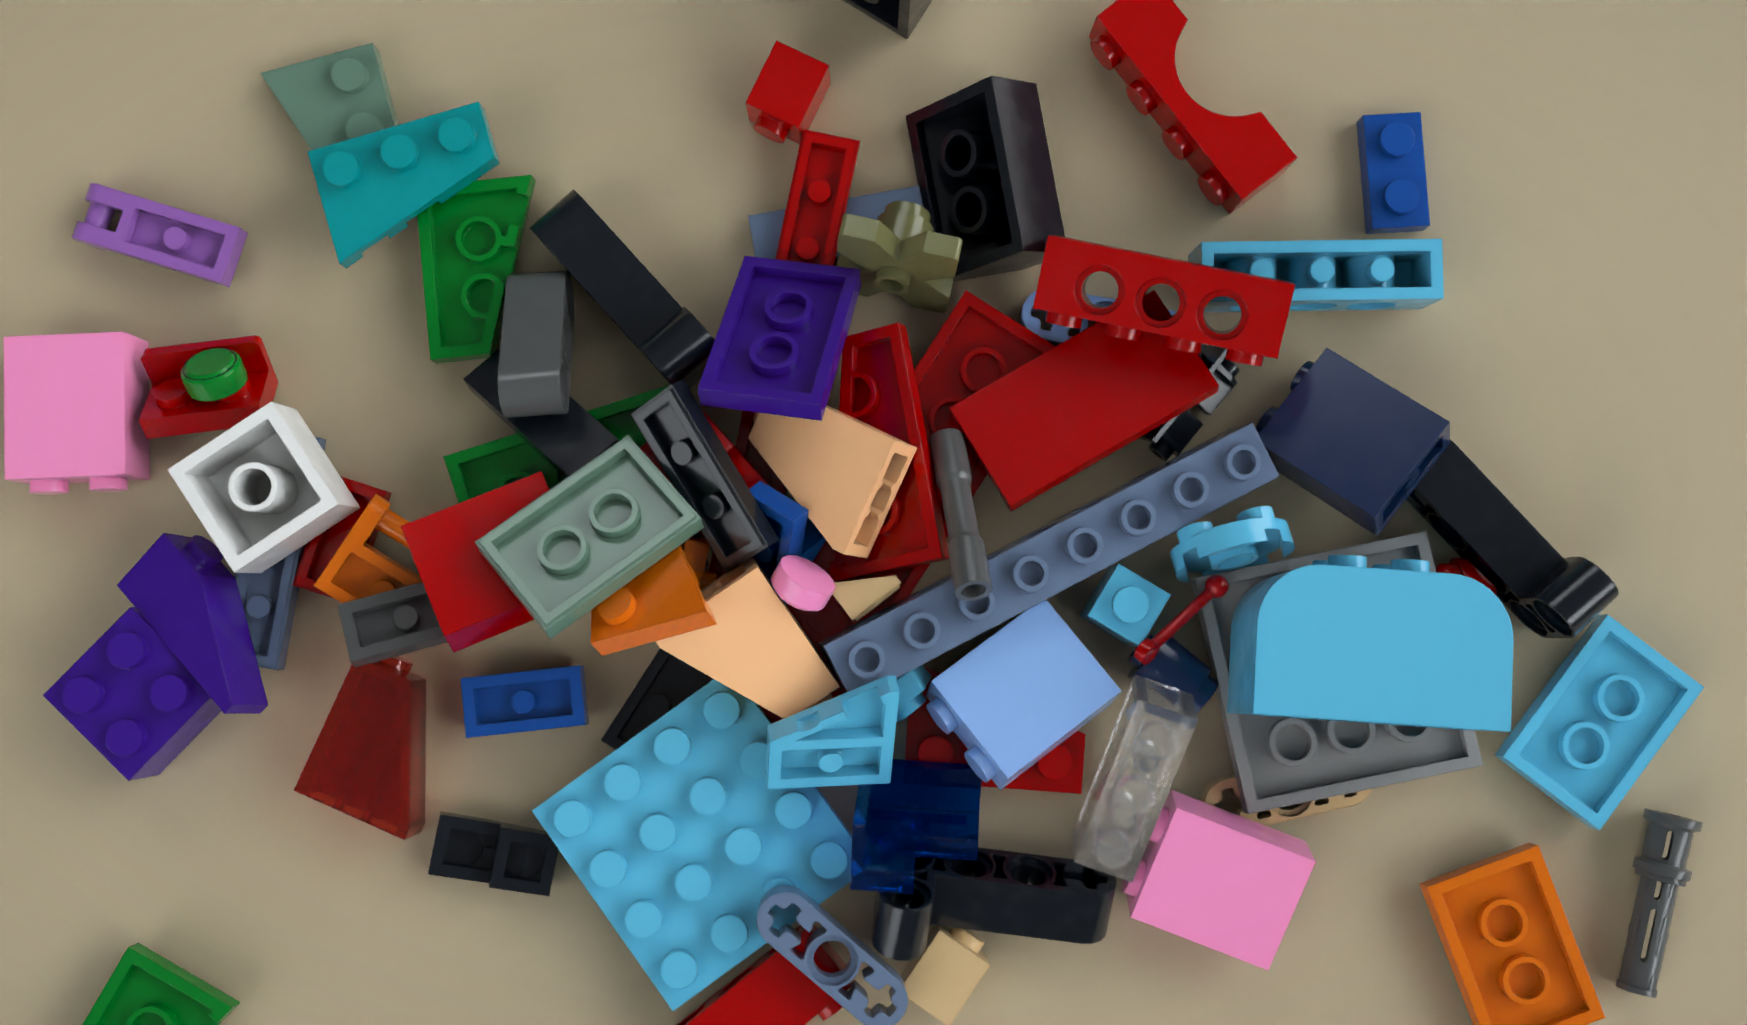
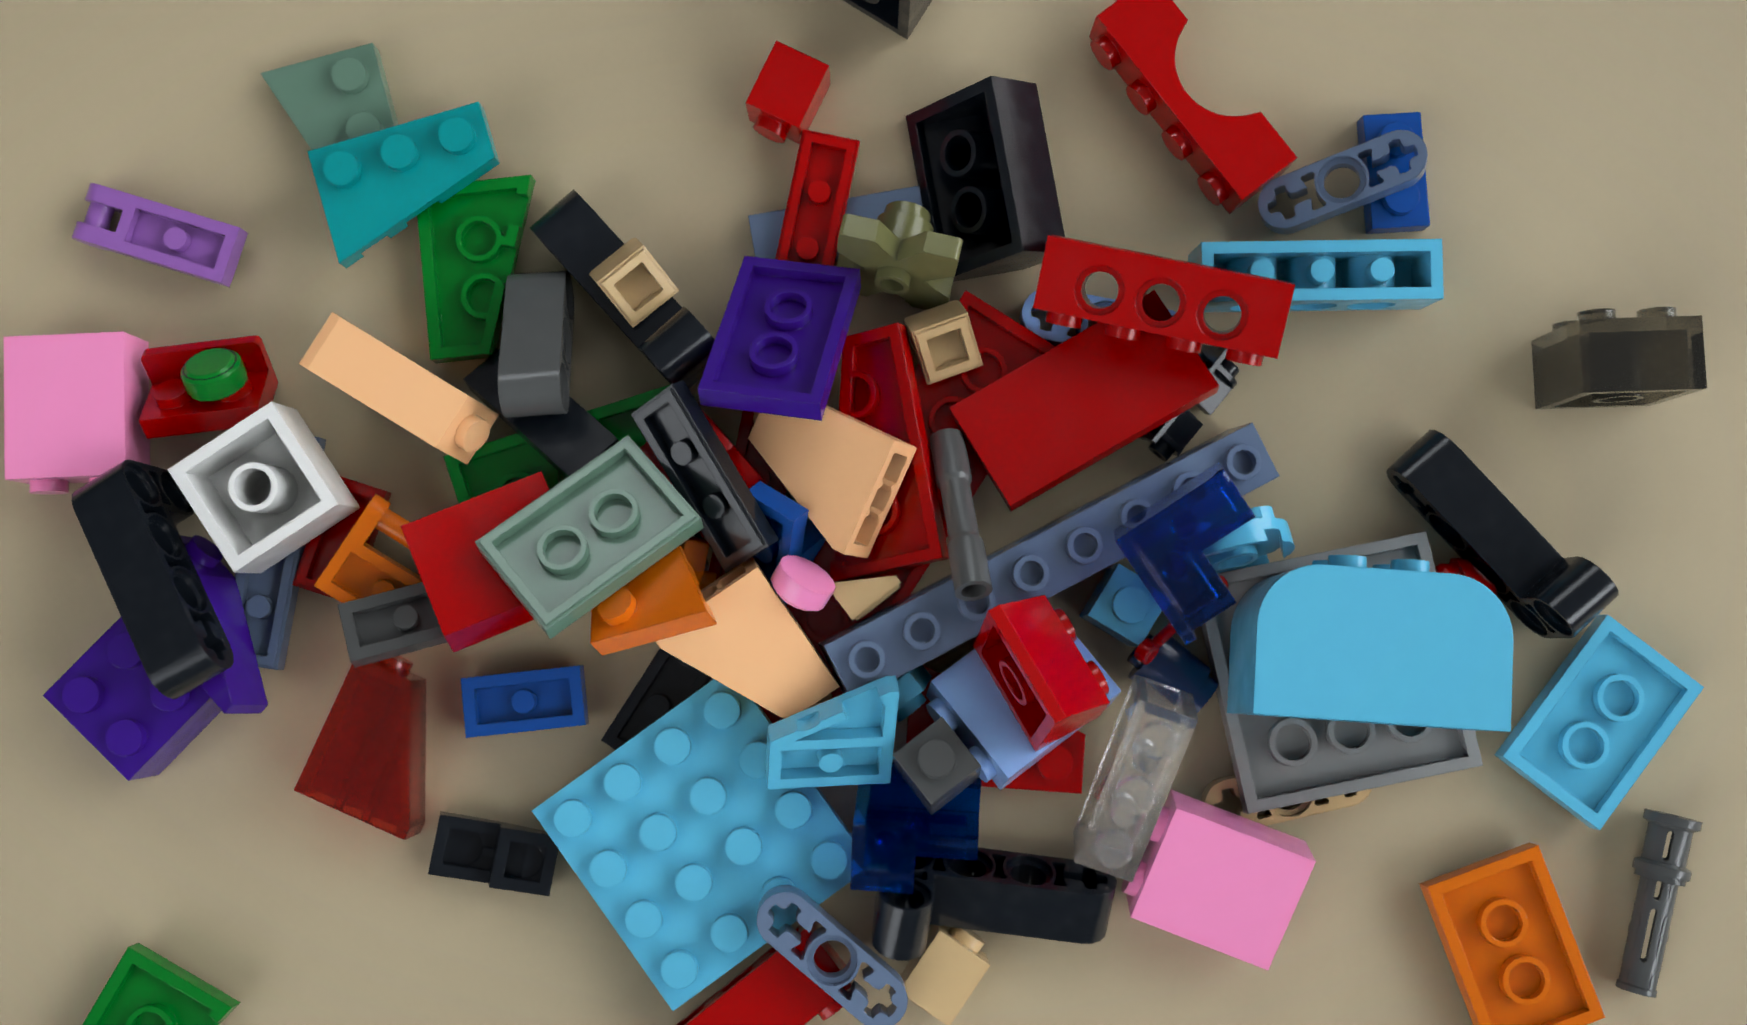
dark blue brick [1256,348,1450,536] -> none
none -> black beam [71,460,234,699]
none -> light nougat slope [299,312,499,465]
none -> tan slope [589,237,679,328]
none -> dark grey brick [892,717,981,815]
none -> tan slope [904,300,983,385]
none -> red slope [973,595,1110,752]
none -> clear blue panel [1114,462,1256,645]
none -> sand blue beam [1258,130,1428,234]
none -> clear smoke brick [1531,307,1707,409]

